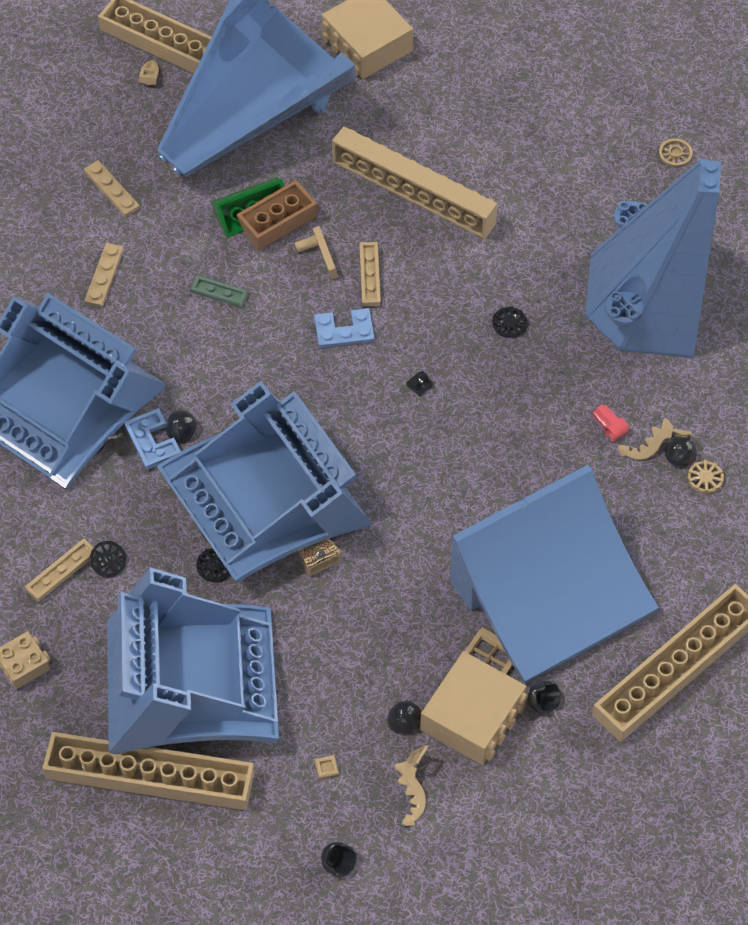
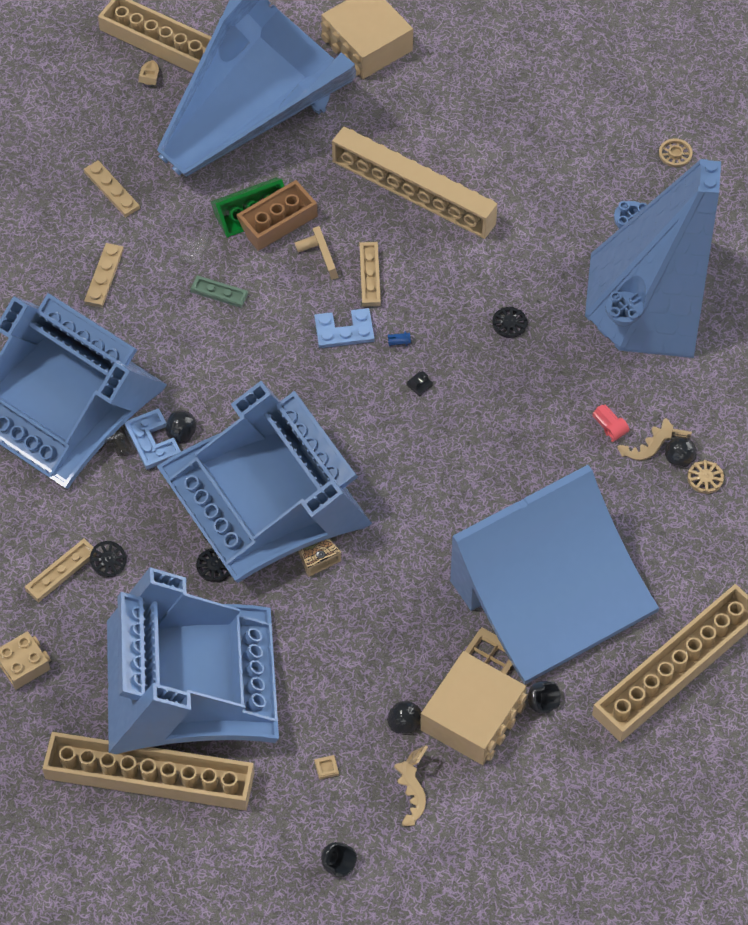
none -> blue pin [388,331,411,346]

